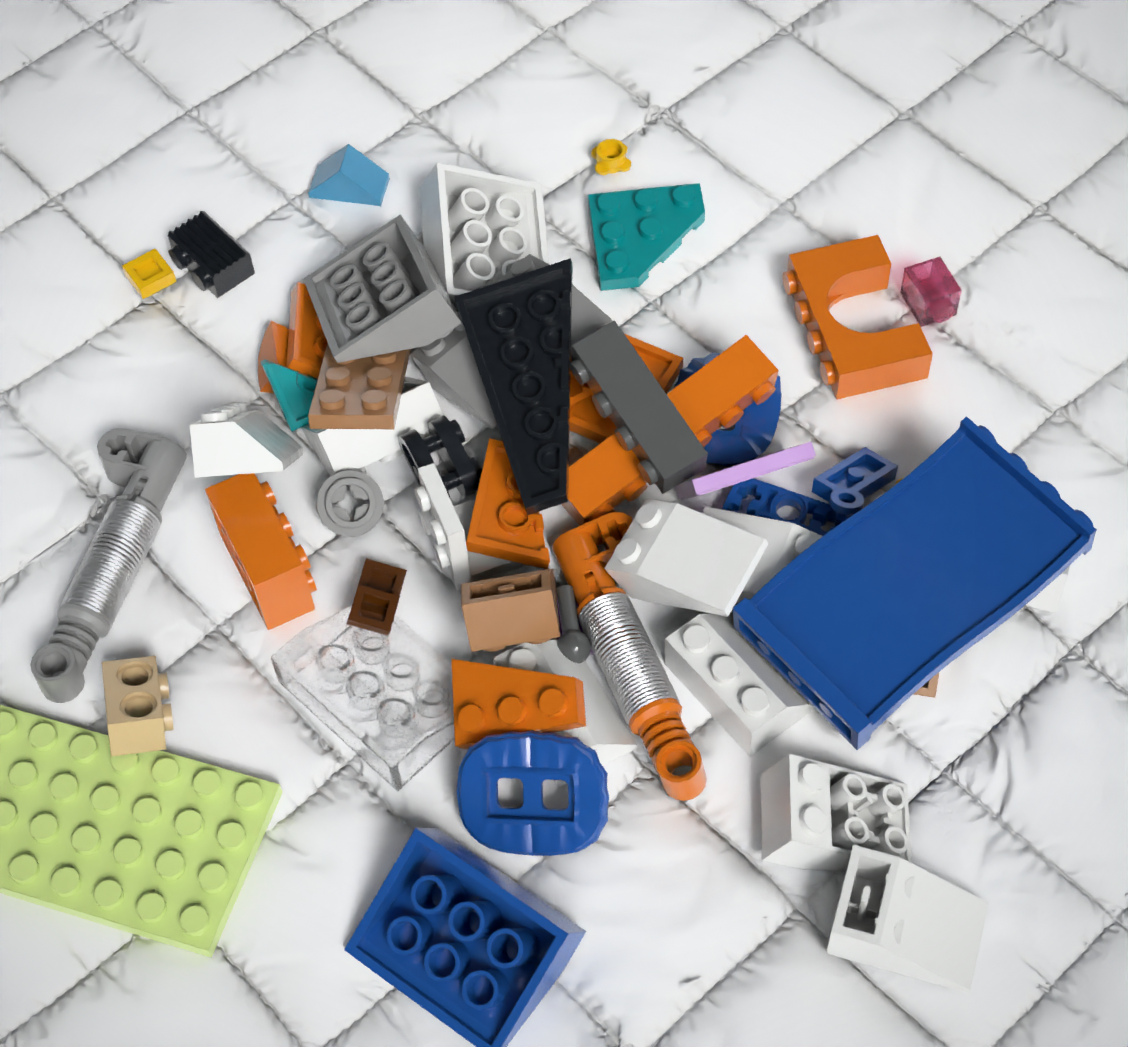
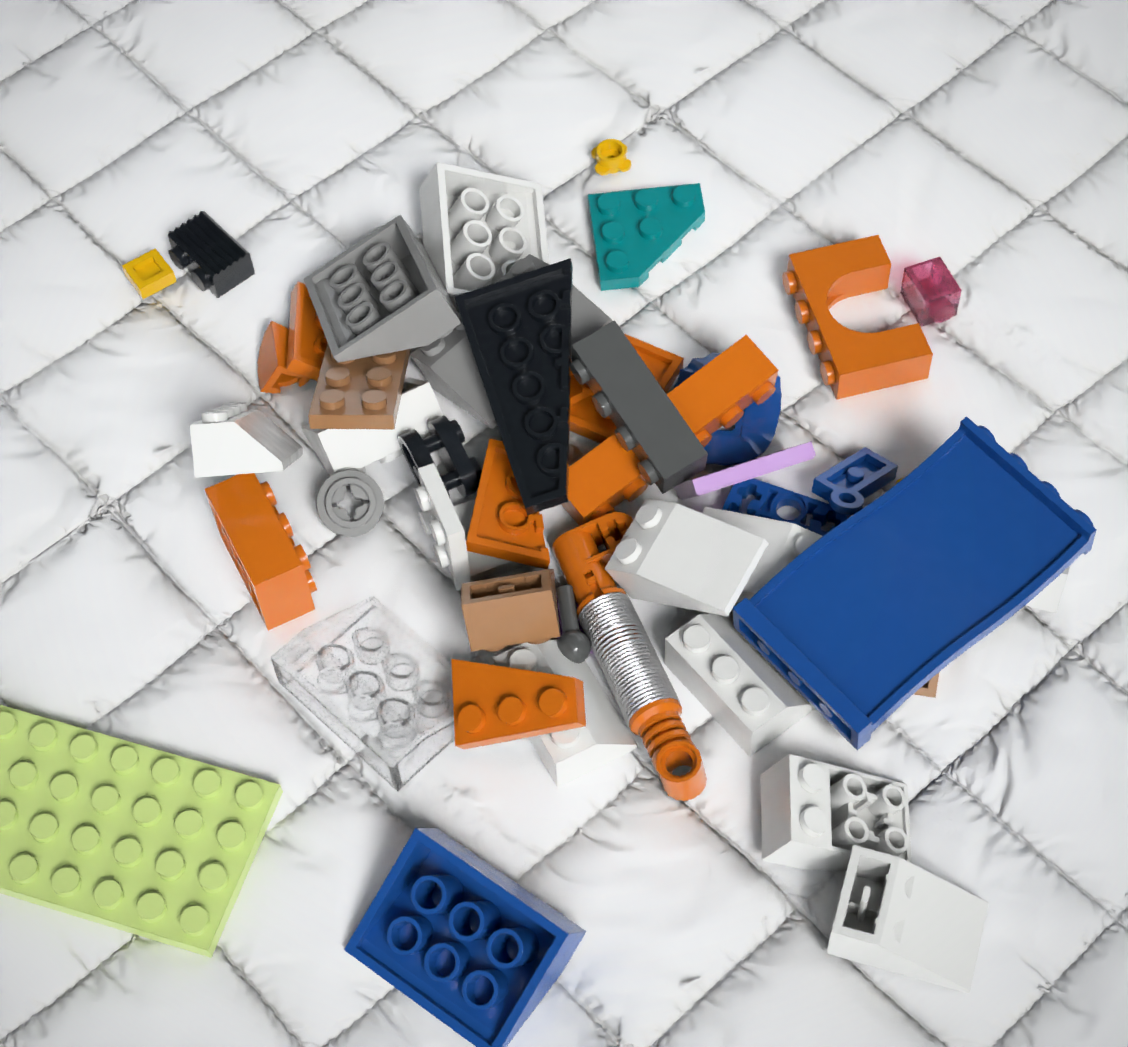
light grey piece [30,429,187,703] -> none
tan brick [101,656,174,757] -> none
teal tile [260,359,318,431] -> none
dark azure slope [308,144,390,206] -> none
reddish brown slope [347,558,407,636] -> none
blue piece [457,730,609,856] -> none

